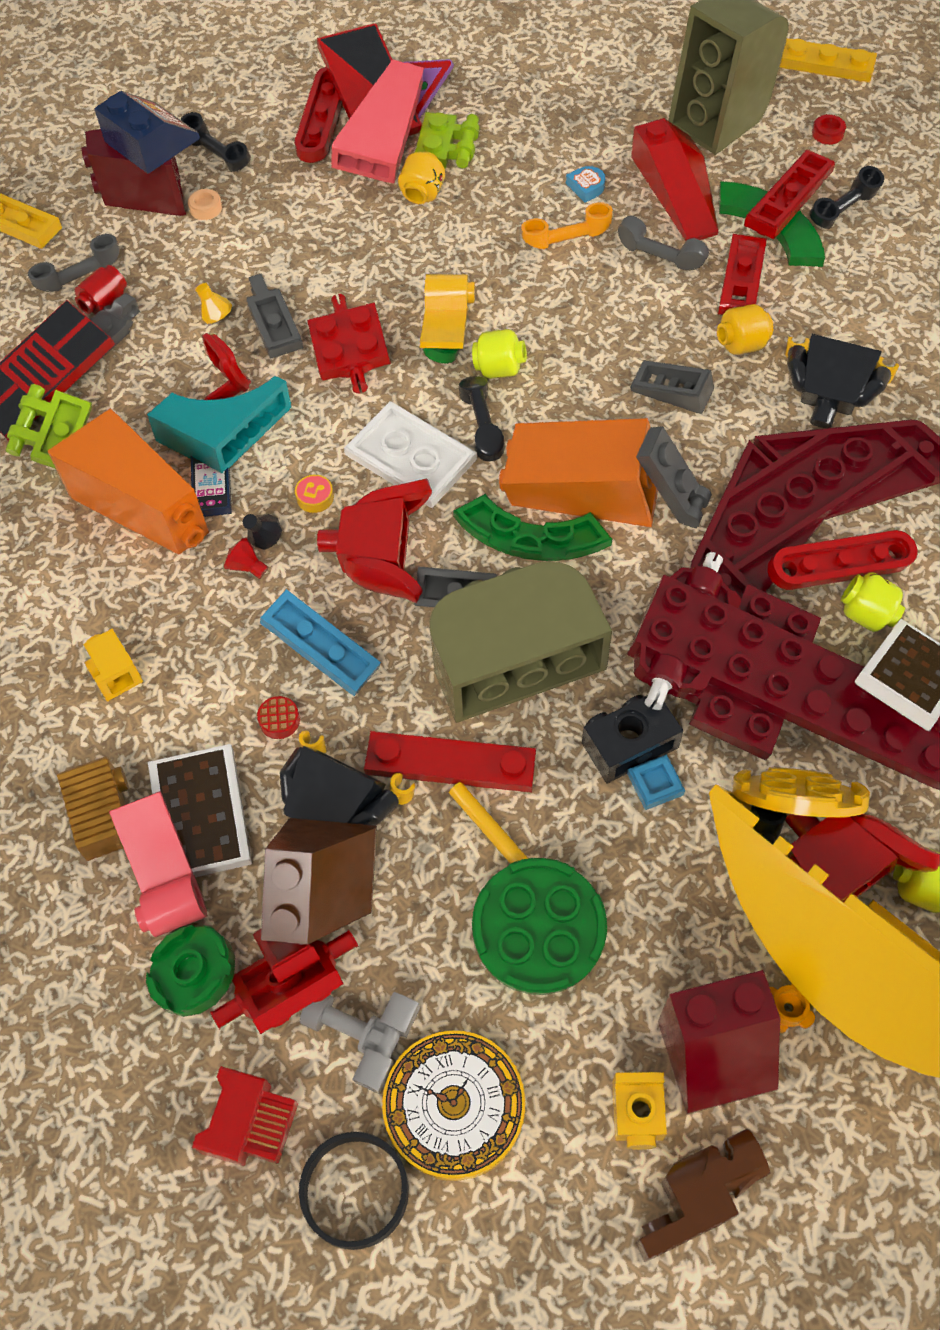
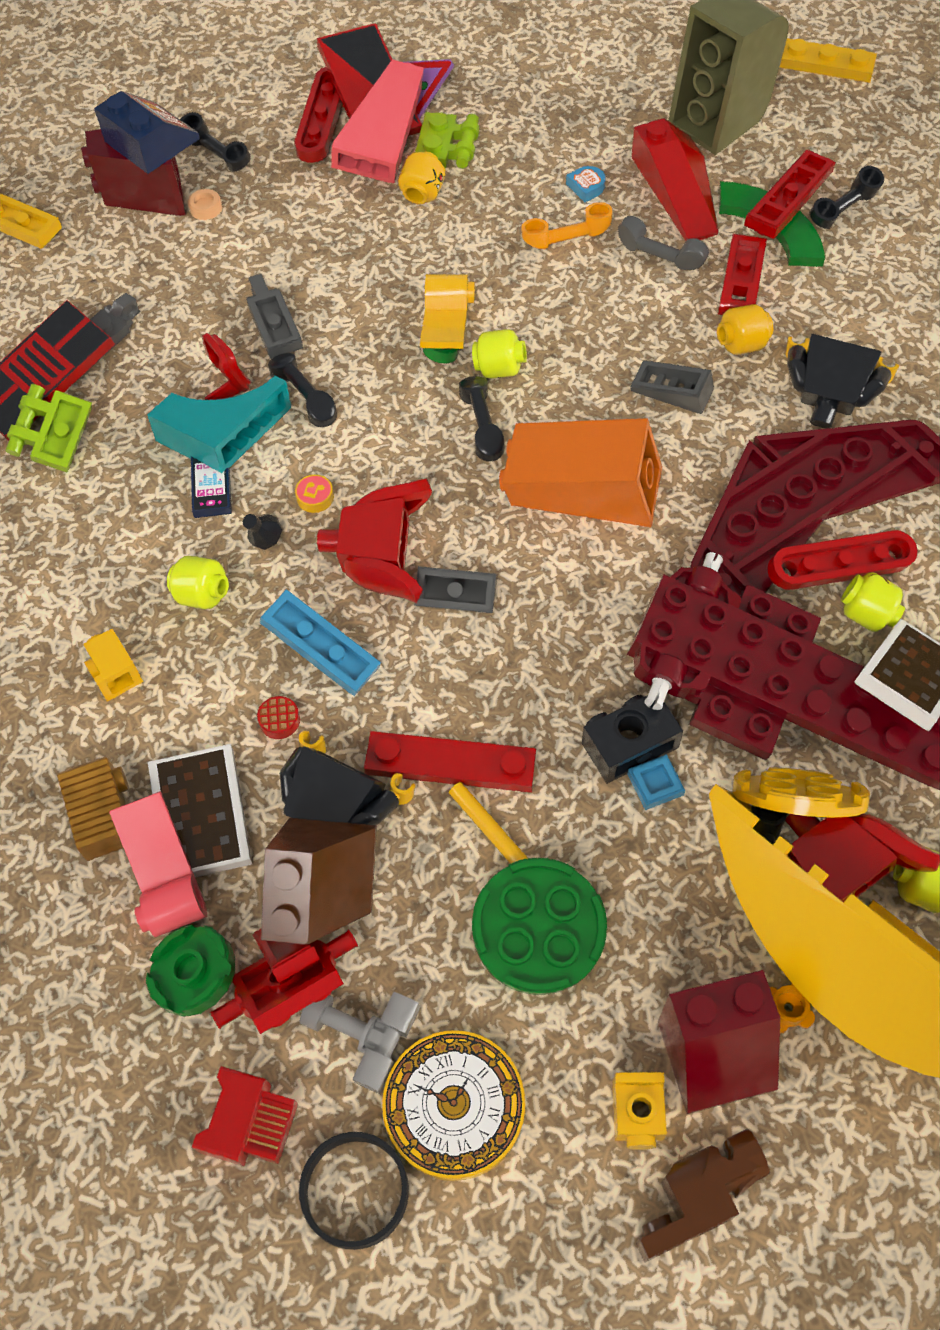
dark grey bar [28,234,120,292] -> none
orange slope [47,408,209,555] -> none
red brick [74,265,127,315] -> none
yellow rock [195,283,232,324] -> none
red rock [224,537,268,579] -> none
red plate [307,294,391,394] -> none
white tile [344,401,477,508] -> none
olive brick [430,561,612,723] -> none
green tile [453,494,613,561] -> none
dark grey plate [636,426,712,528] -> none
red tile [812,114,846,145] -> none
none -> neon yellow head [167,556,229,609]
none -> black bar [268,353,337,427]

